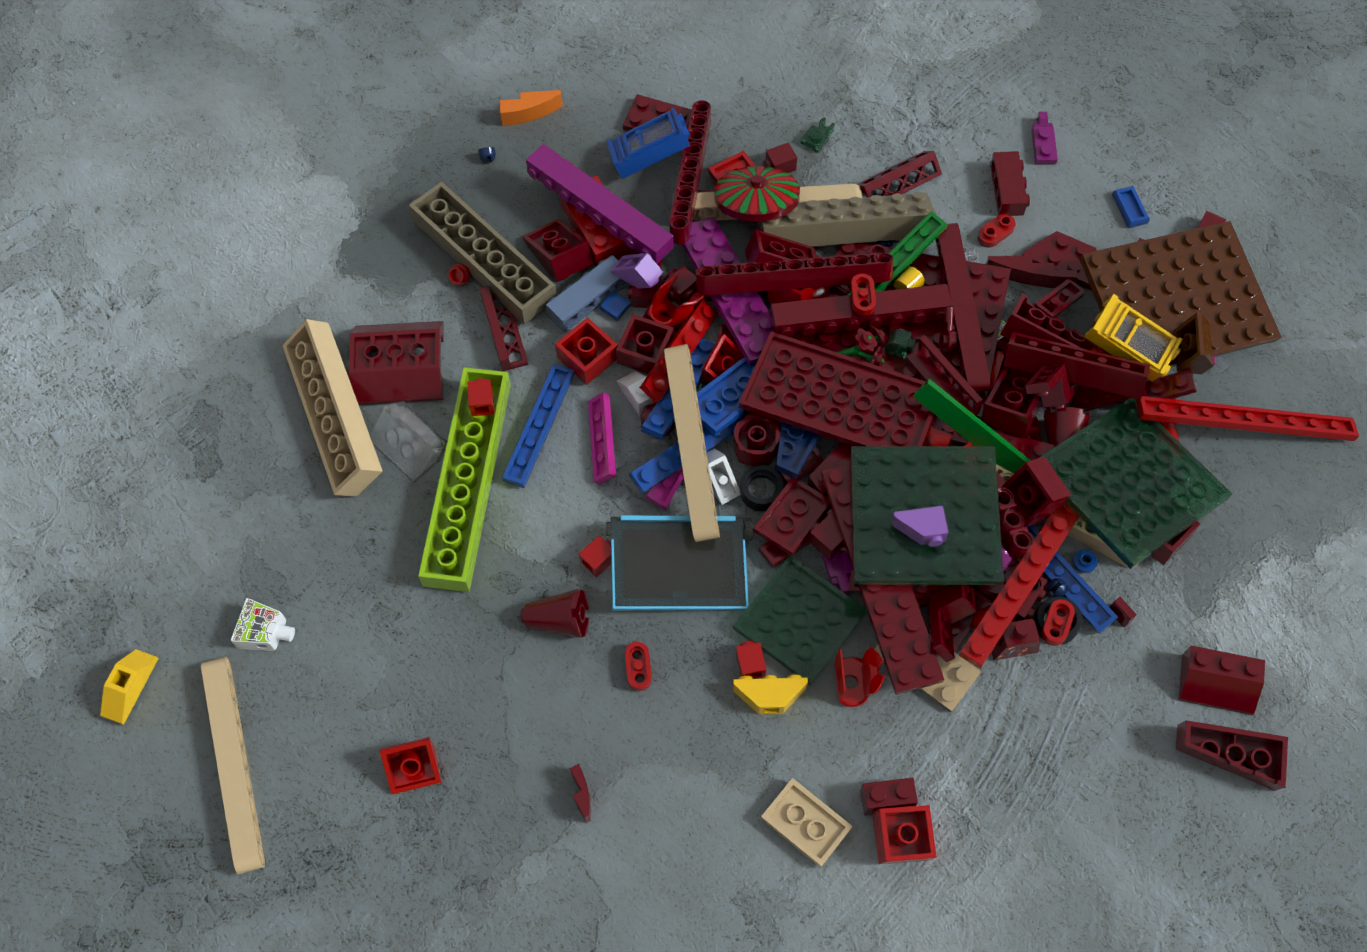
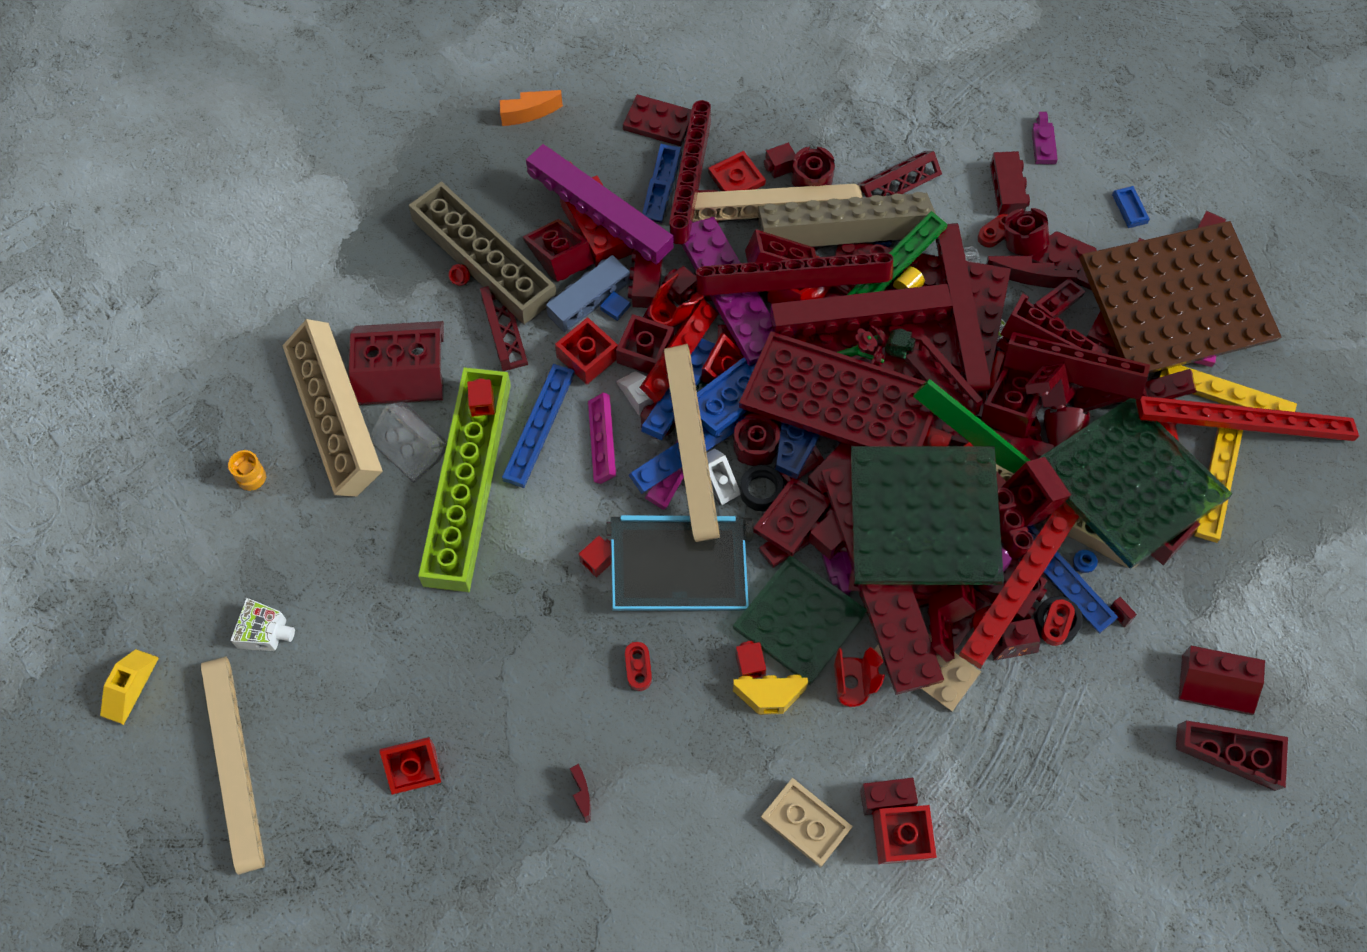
dark blue hinge [478,147,496,163] -> none
dark red cone [520,589,589,638] -> none
blue door [607,107,690,179] -> none
medium lavender slope [611,253,663,289] -> none
dish [714,166,800,222] -> none
clear green plate [801,118,835,153] -> none
red plate [851,274,876,316] -> none
medium lavender slope [892,506,948,546] -> none
dark red plate [939,307,958,352] -> none
dark blue hinge [1047,578,1068,597] -> none
yellow door [1084,294,1183,382] -> none
reddish brown slope [1174,312,1215,375] -> none
none -> light orange wheel [228,450,266,491]
none -> blue slope [642,144,682,223]
none -> dark red brick [791,147,835,187]
none -> dark red brick [1004,208,1050,256]
none -> yellow plate [1159,365,1297,412]
none -> yellow plate [1194,428,1243,543]

